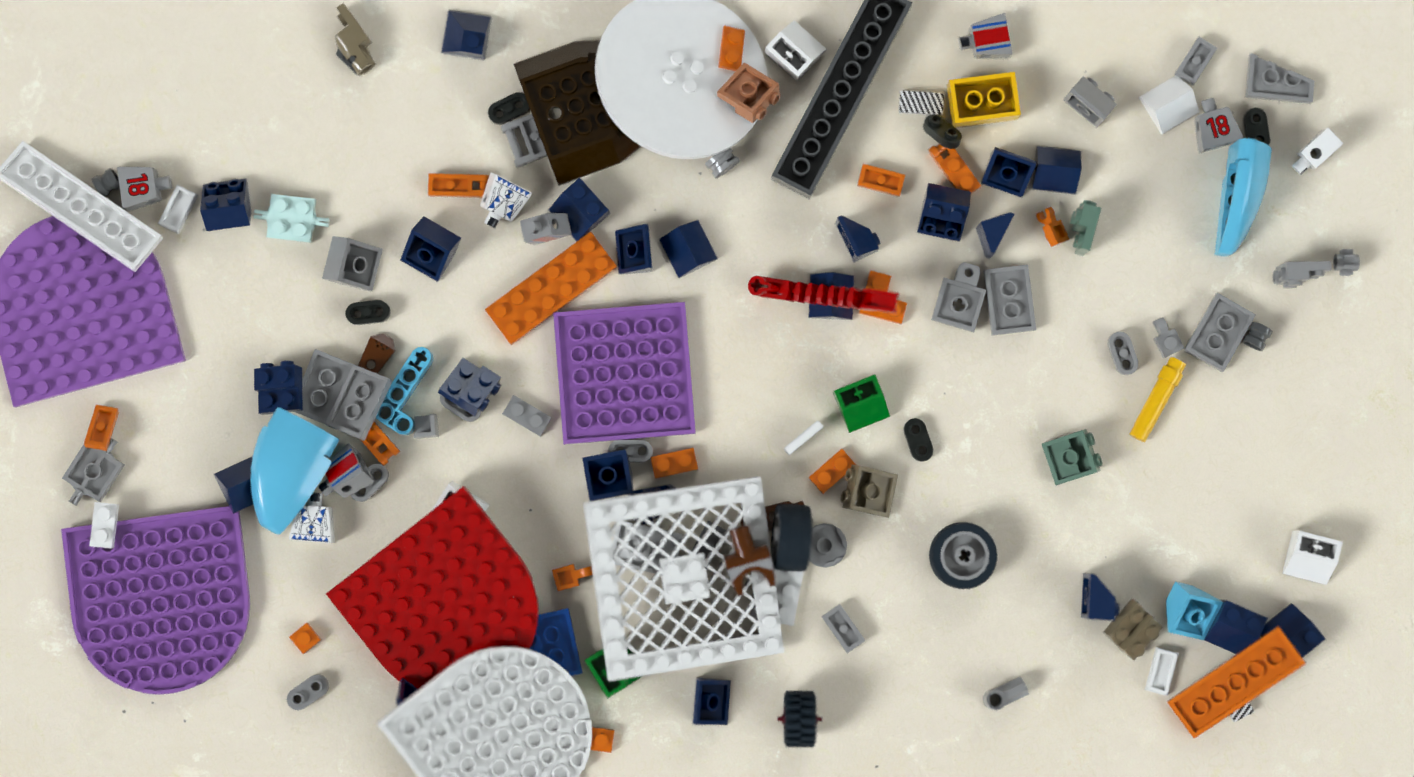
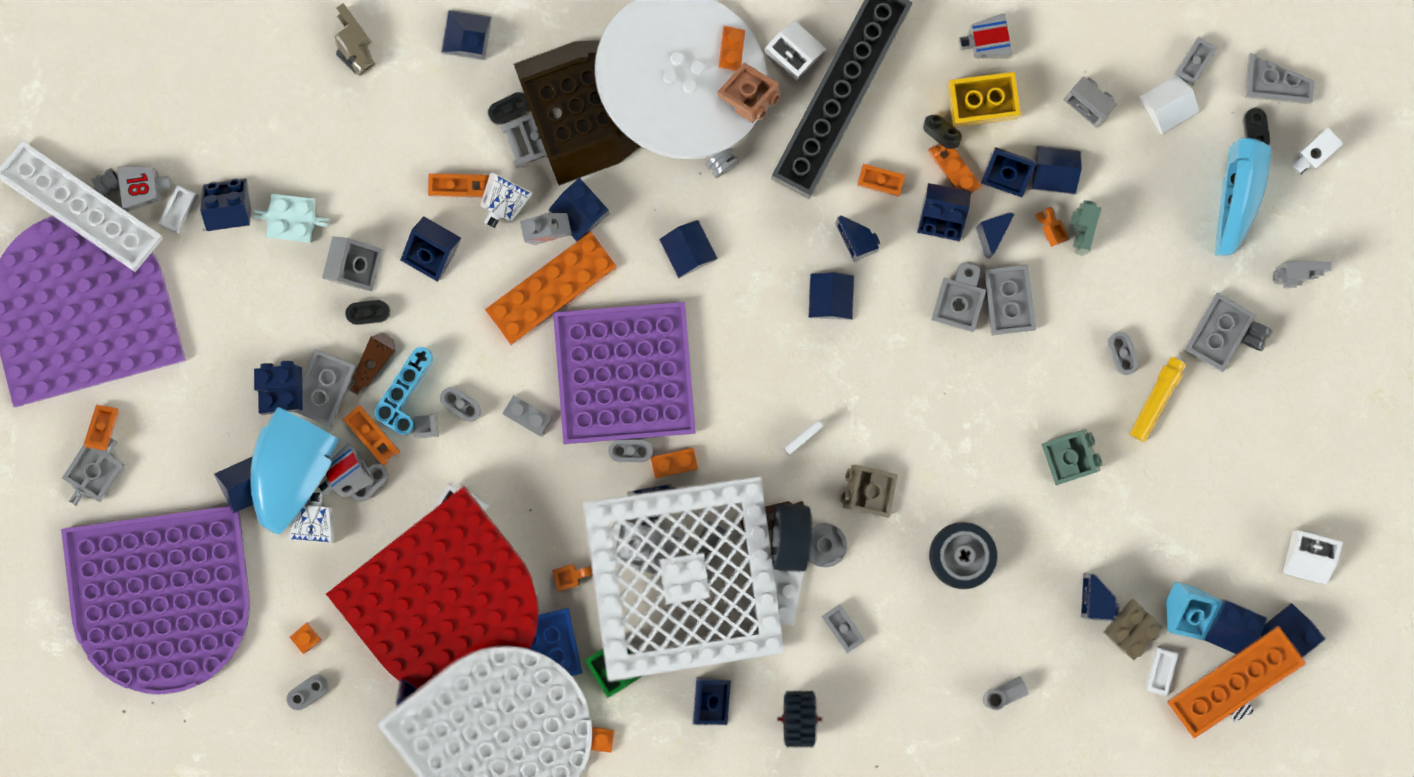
white plate [90,502,119,549] -> none
light grey plate [325,364,393,441] -> none
dark blue plate [438,358,502,416] -> none
dark blue slope [582,449,634,502] -> none
dark blue slope [615,224,653,274] -> none
reddish brown connector [724,525,776,596] -> none
red piece [748,276,899,313] -> none
orange plate [808,449,856,494] -> none
green slope [833,374,890,433] -> none
orange plate [859,270,907,325] -> none
tile [899,90,944,116] -> none
pearl dark grey plate [903,418,933,462] -> none
light grey plate [1153,318,1184,358] -> none
light grey torso [1195,98,1243,153] -> none
light grey gear [1333,249,1360,276] -> none

